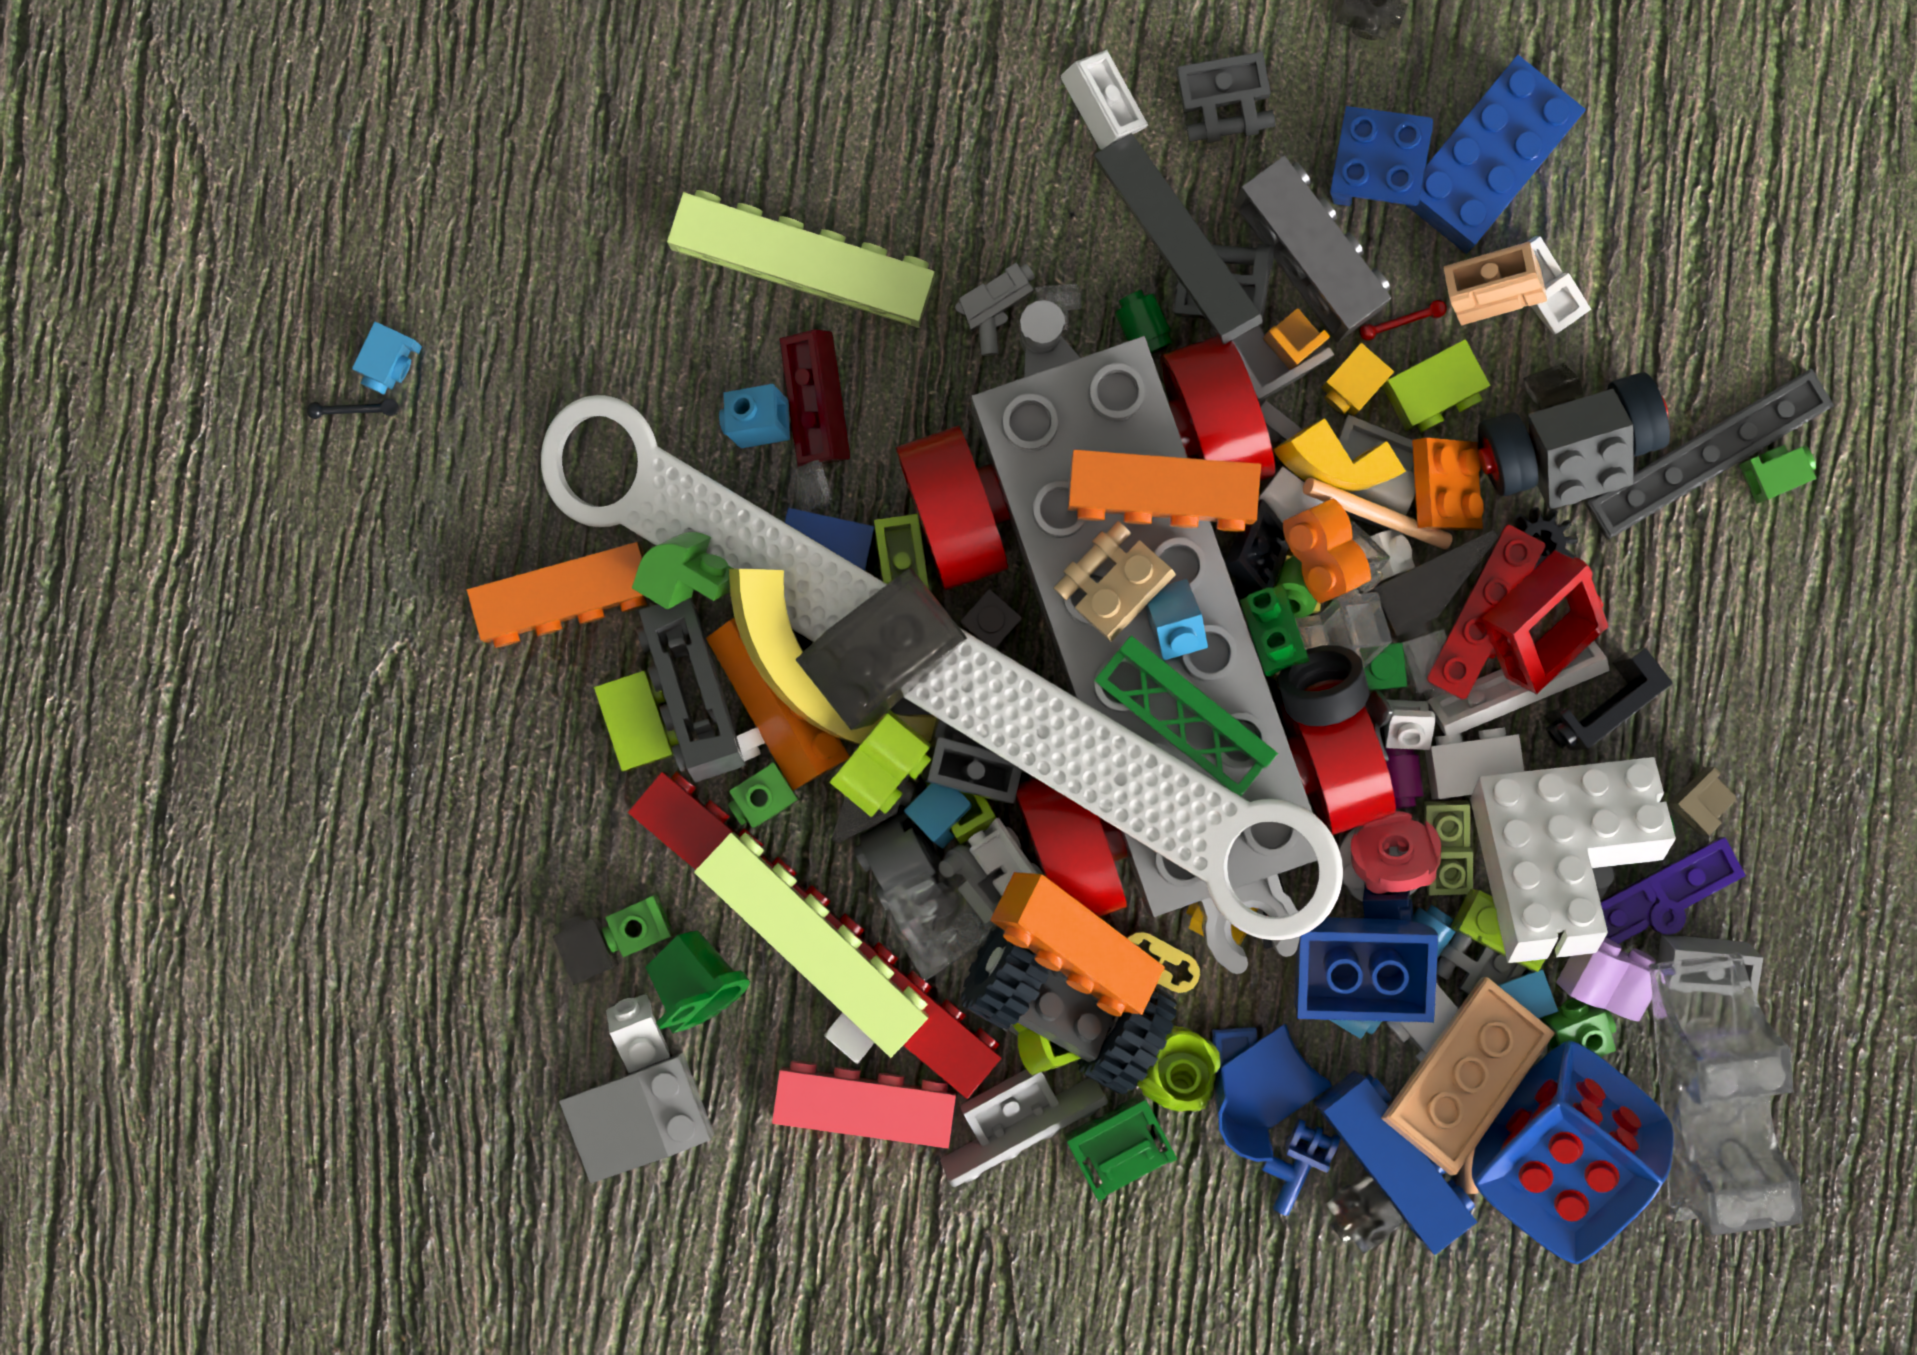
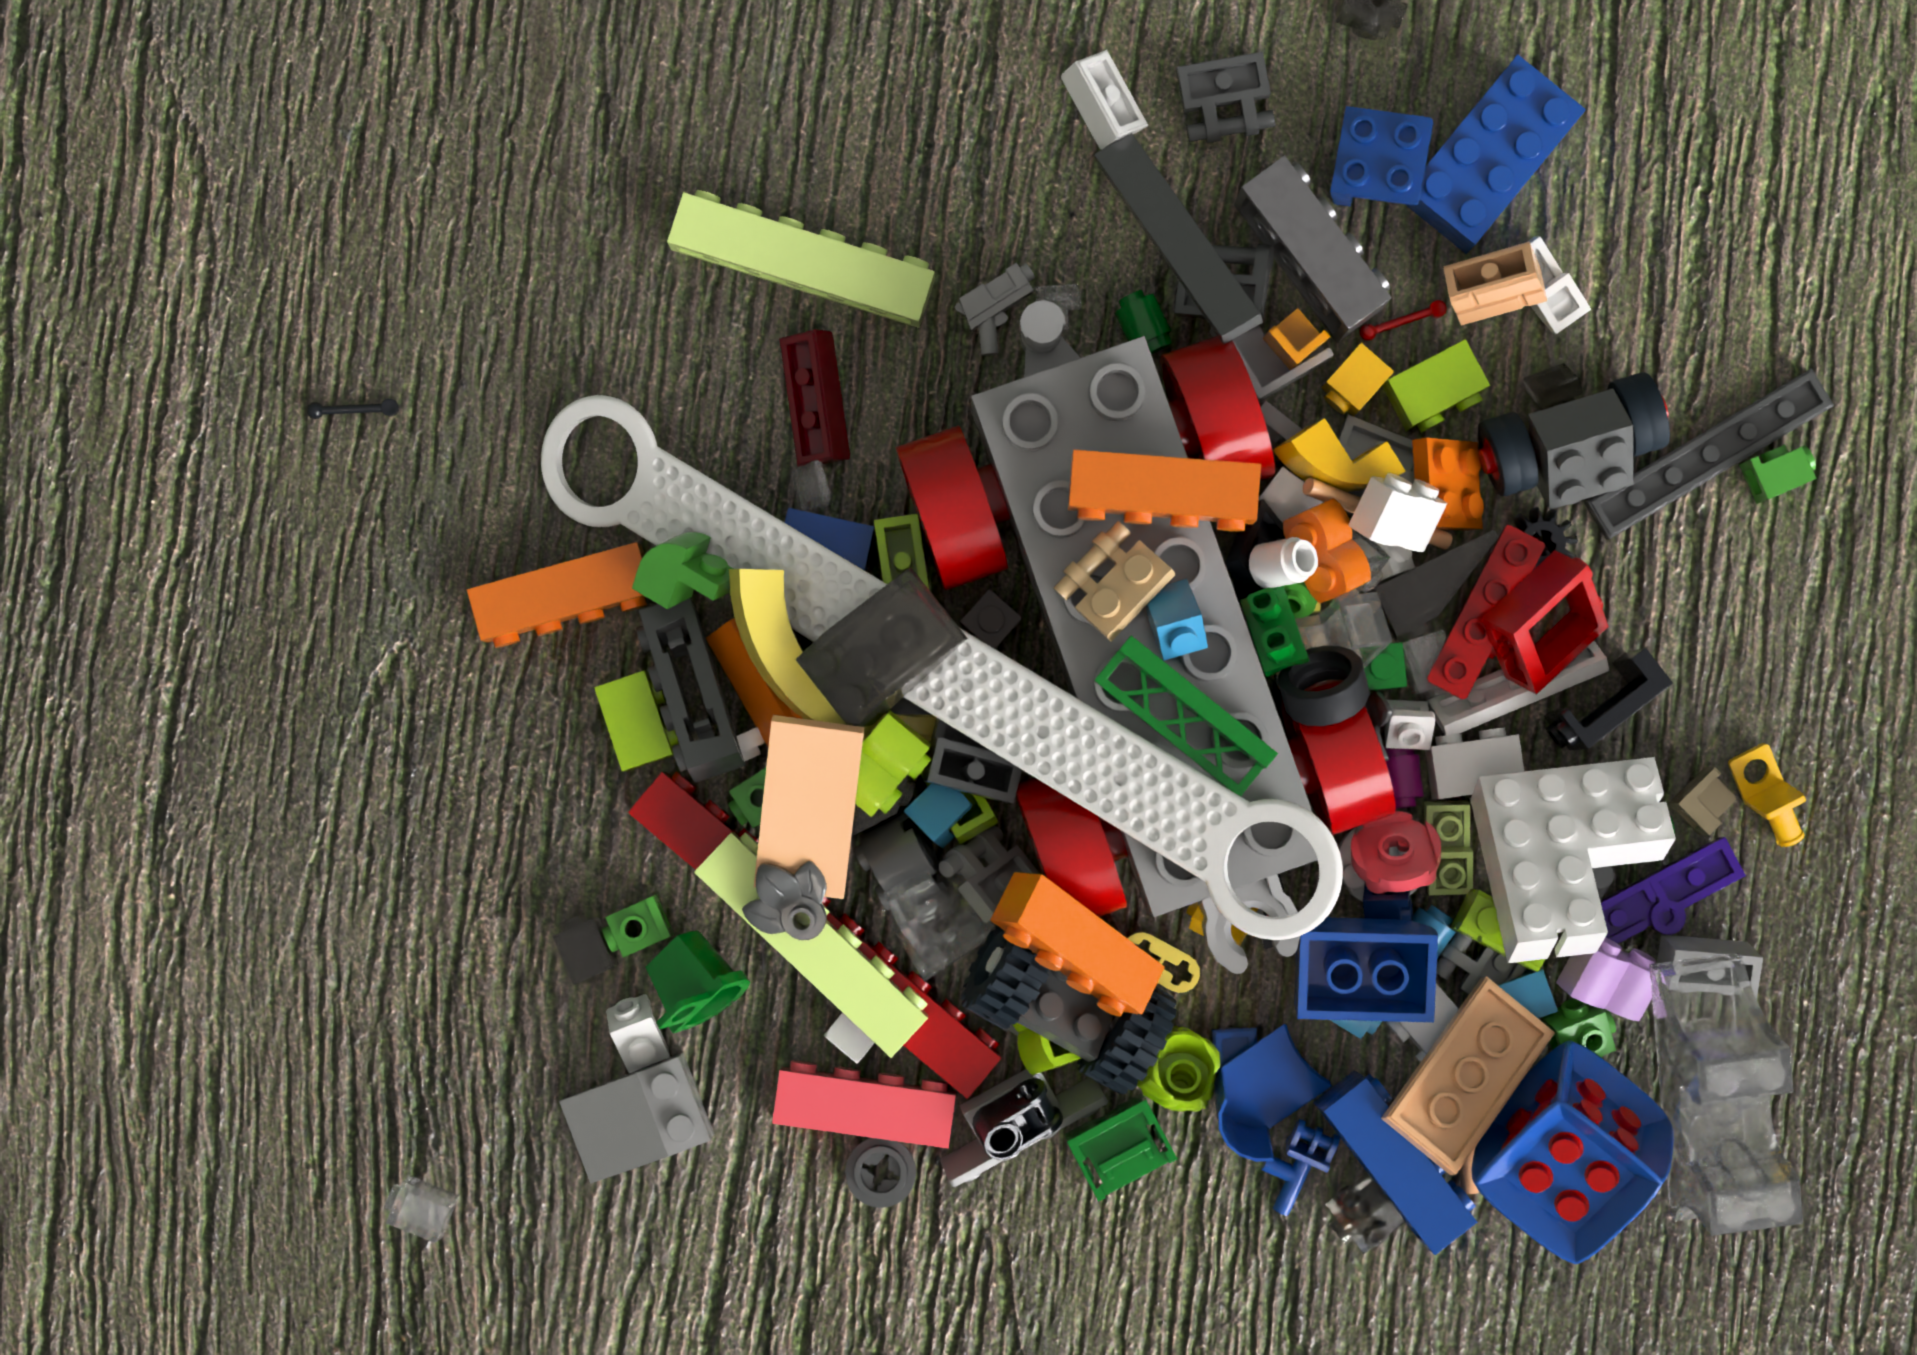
dark azure brick [352,322,422,395] -> none
dark azure brick [719,384,790,449] -> none
white hinge [968,817,1044,896] -> none
none -> clear brick [384,1176,459,1243]
none -> dark grey plate [742,861,827,940]
none -> light nougat tile [754,715,864,899]
none -> dark grey gear [845,1138,916,1208]
none -> black piece [972,1078,1063,1160]
none -> white brick [1249,537,1318,588]
none -> white brick [1348,473,1448,552]
none -> yellow bracket [1728,743,1806,847]

